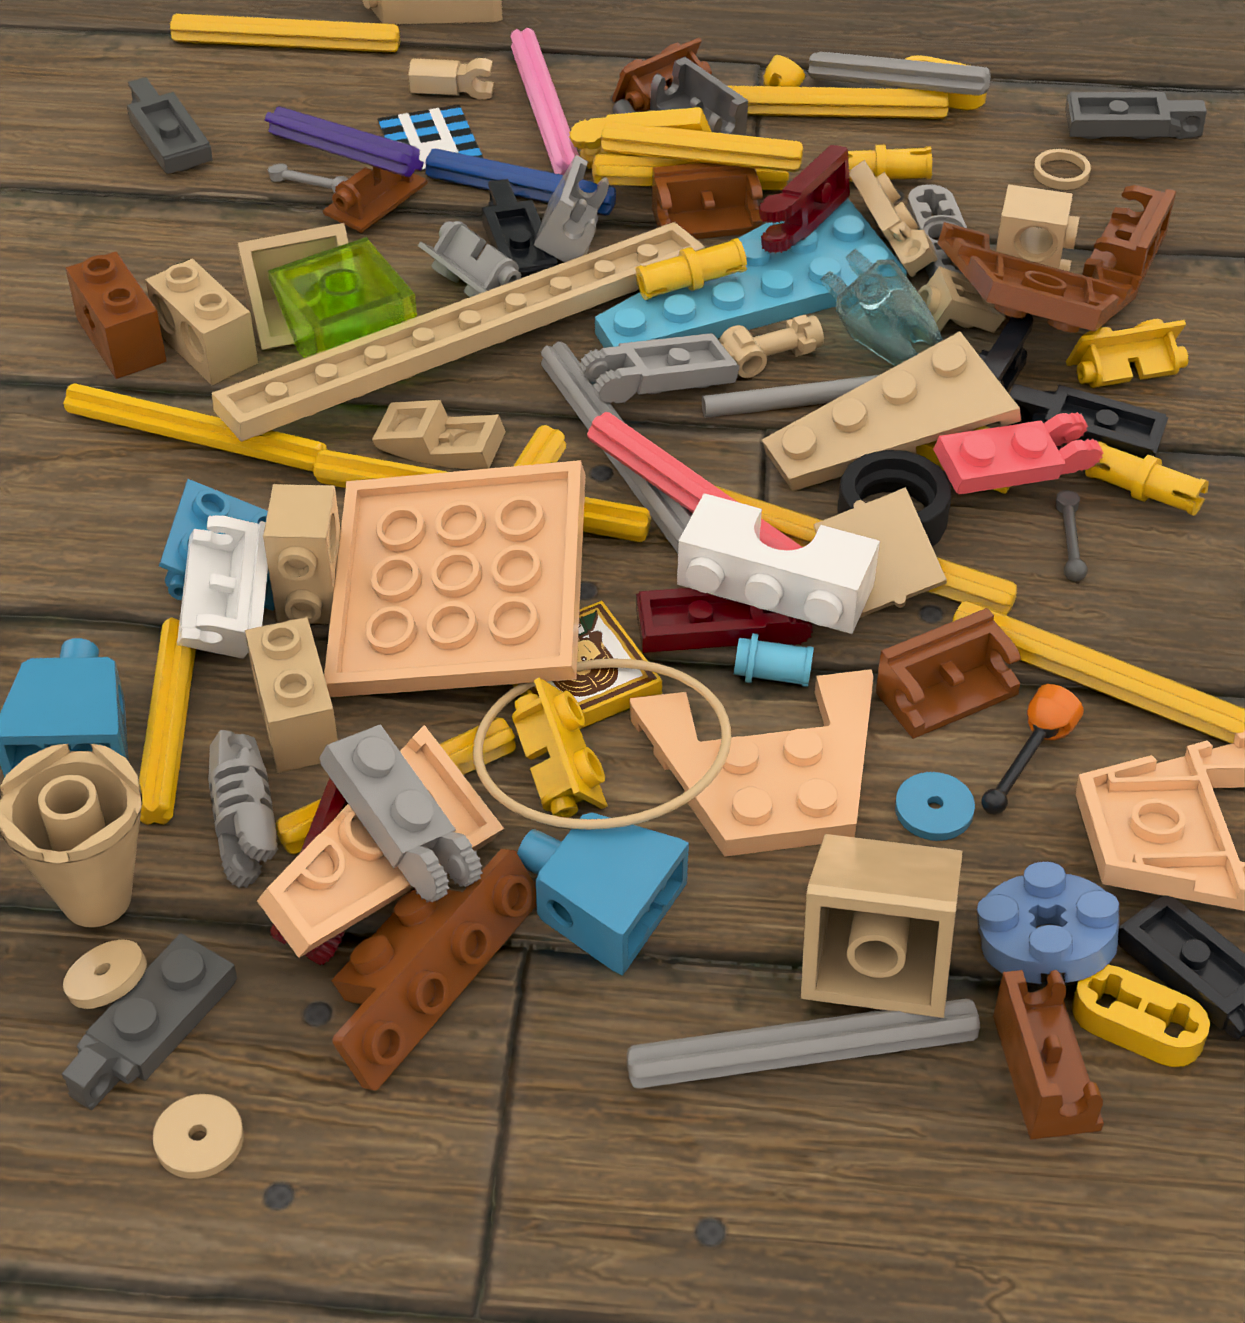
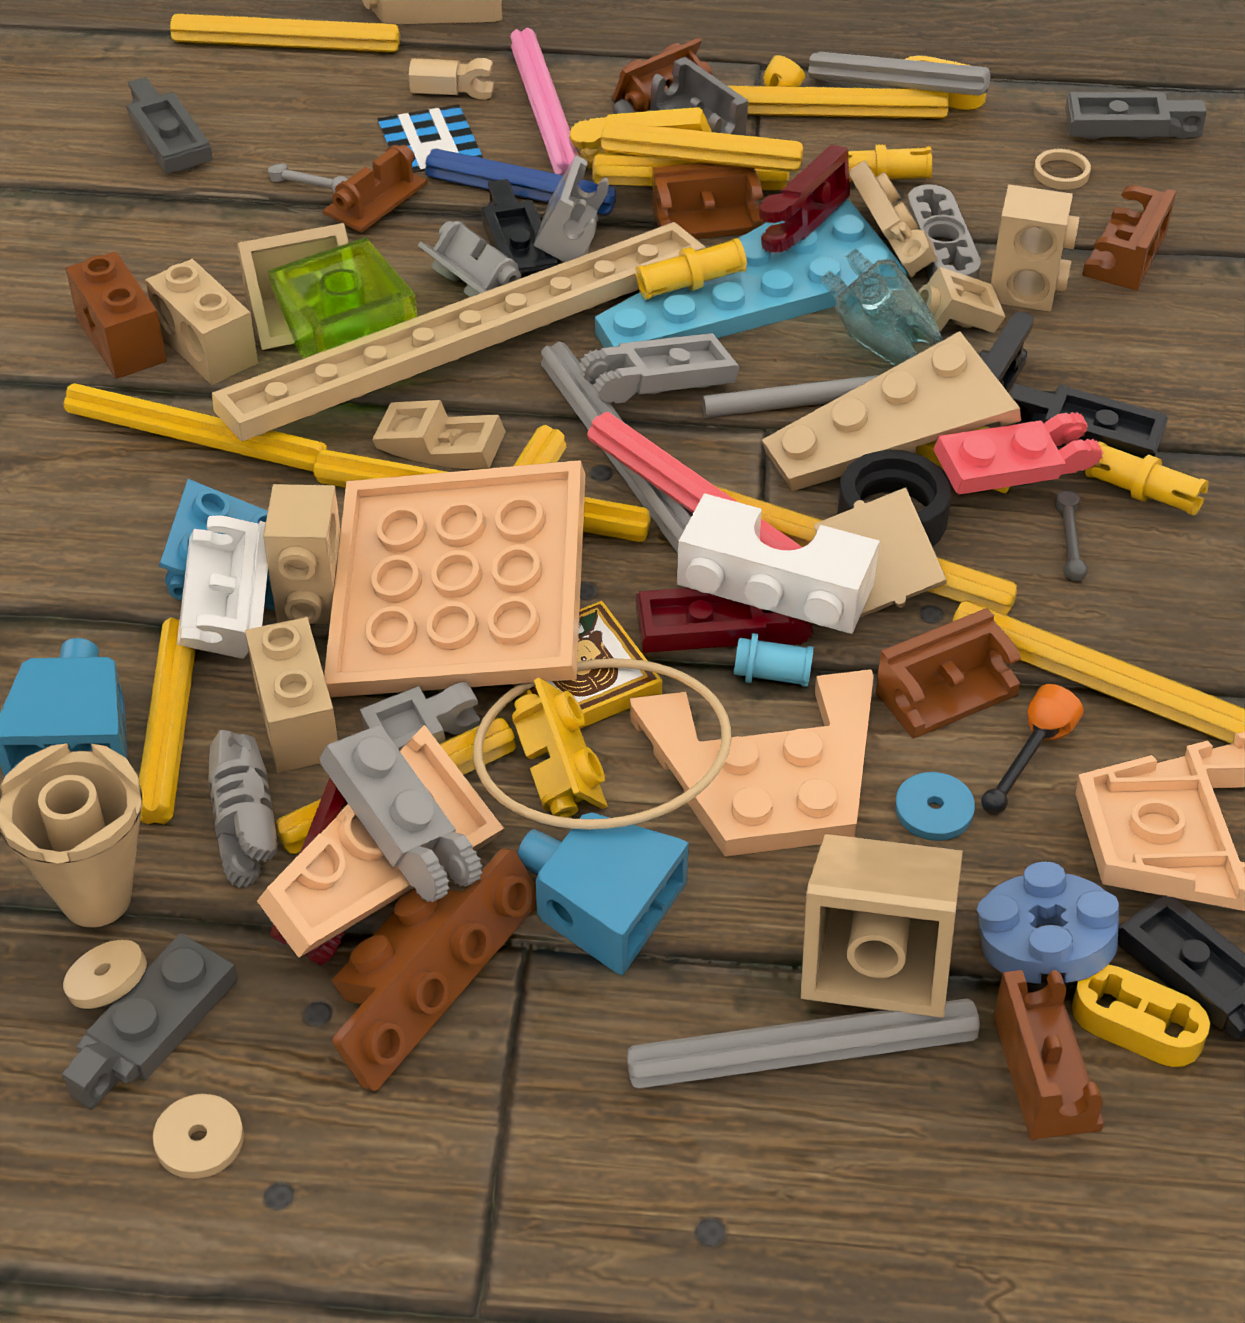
dark purple axle [265,106,424,177] -> none
tan bar [719,314,824,378] -> none
dark orange wing [938,222,1143,333] -> none
yellow hinge [1066,319,1188,388] -> none
none -> light grey plate [360,682,481,751]

